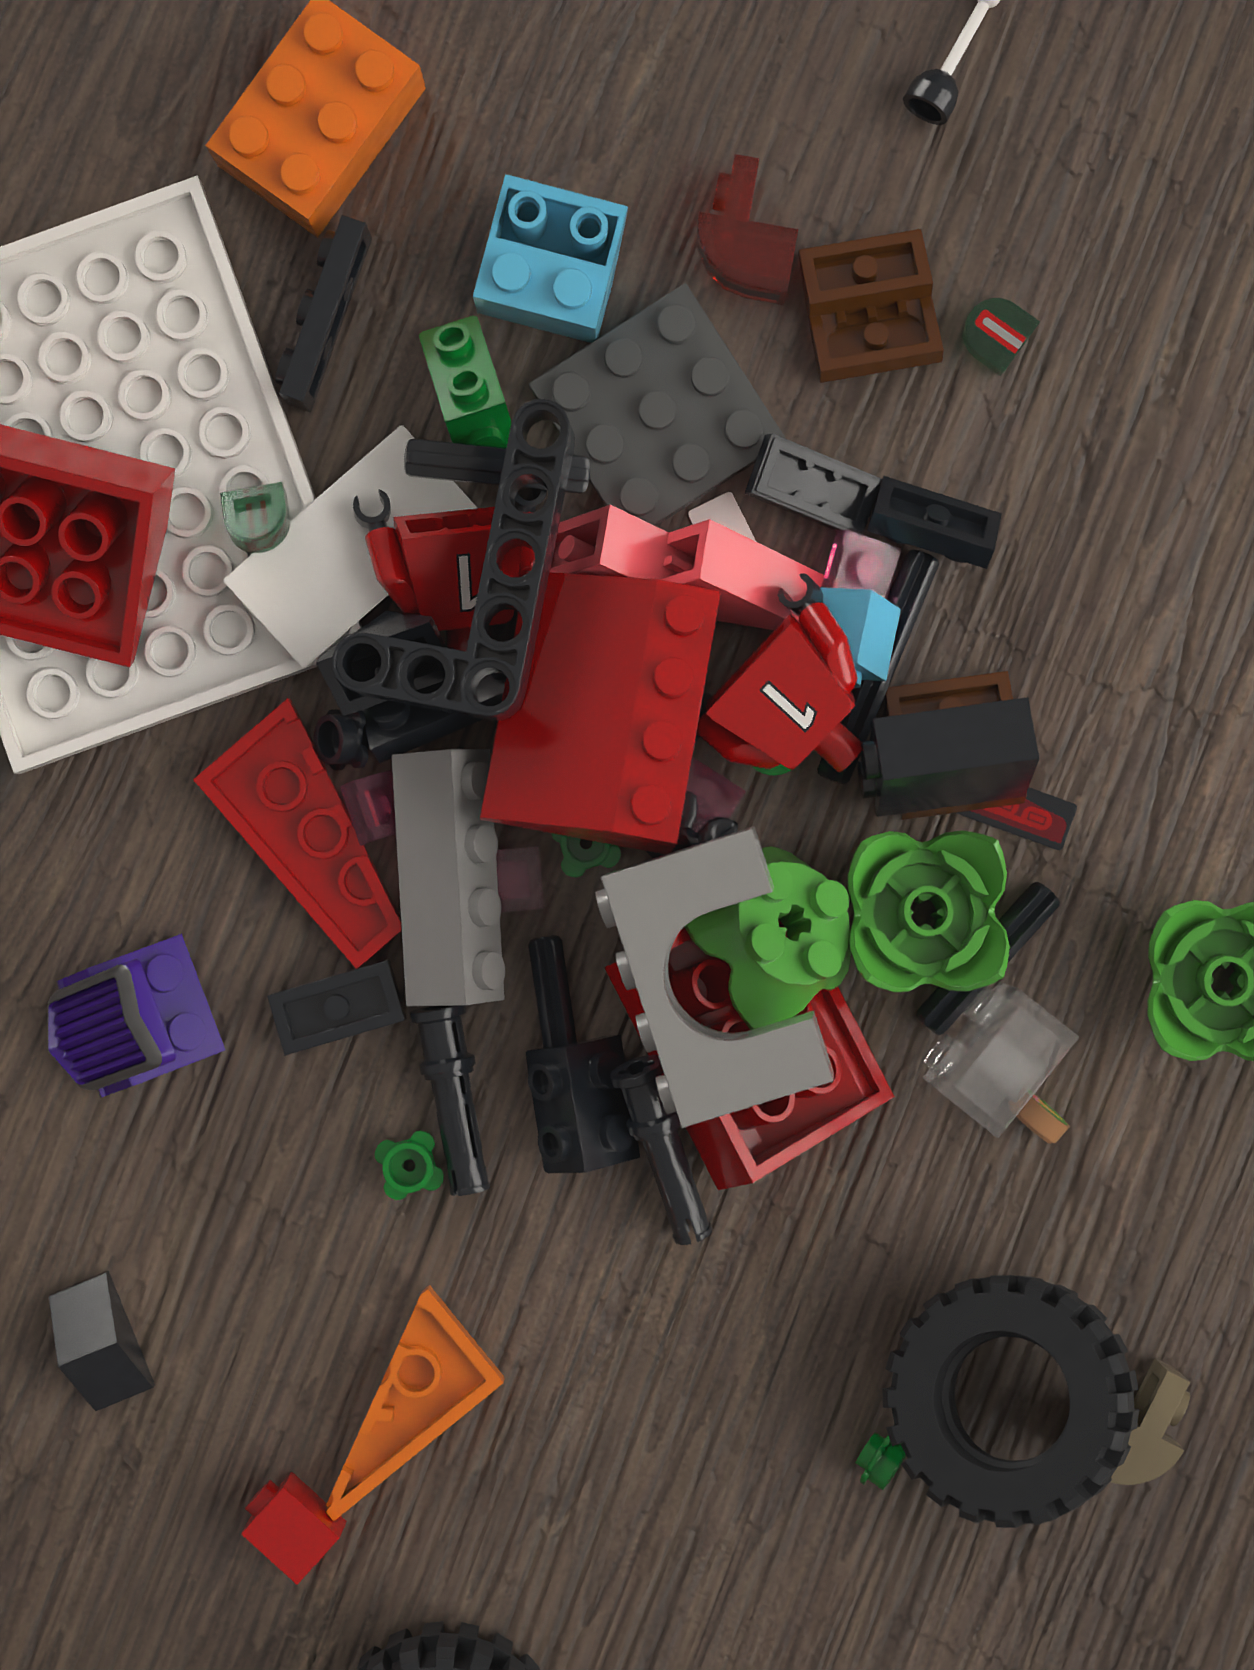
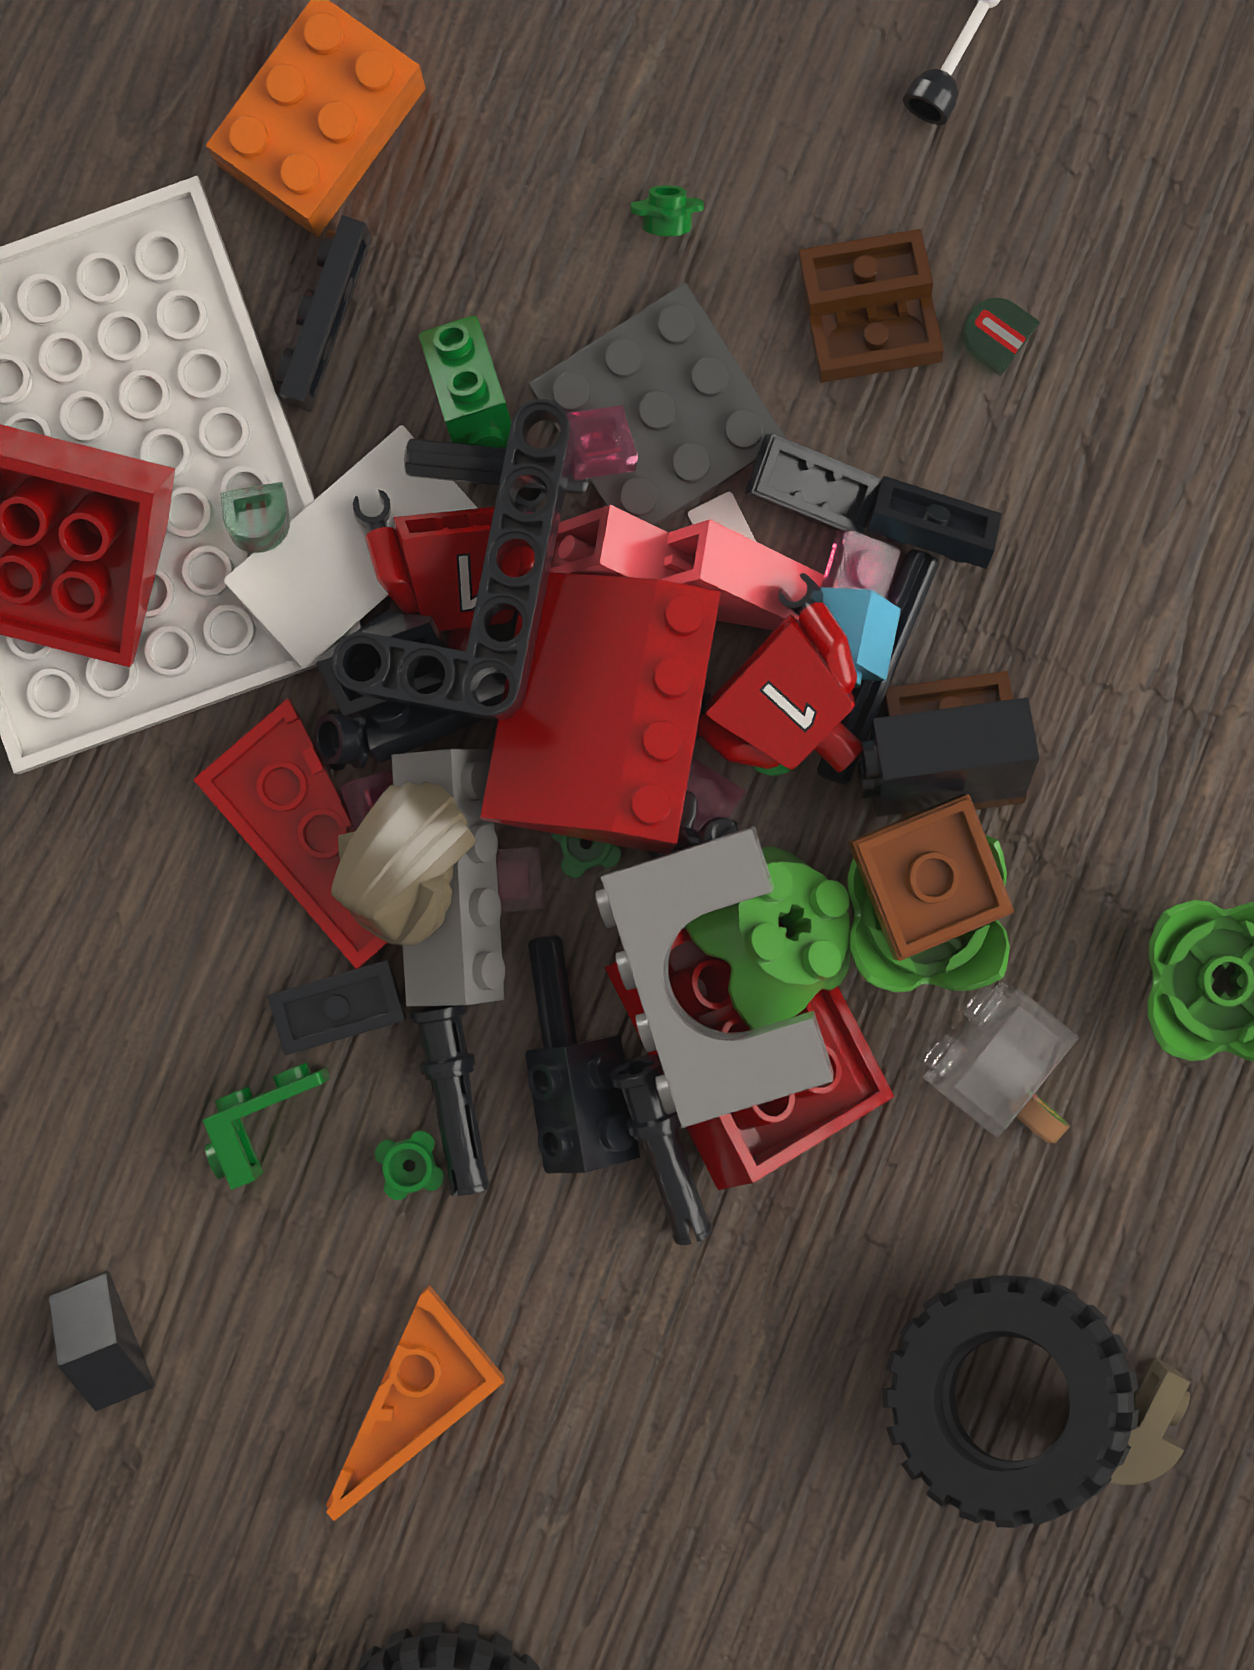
dark purple piece [48,934,225,1098] -> none
red brick [241,1472,347,1585] -> none
medium azure slope [473,174,628,343] -> none
clear red brick [697,154,798,305] -> none
green plate [855,1432,906,1490] -> none
black axle [916,882,1060,1035] -> none
sticker [956,787,1077,850] -> none
none -> green bracket [202,1062,331,1190]
none -> dark tan hair [331,781,477,946]
none -> clear pink plate [566,405,638,480]
none -> green plate [630,185,704,236]
none -> dark orange tile [848,793,1015,961]

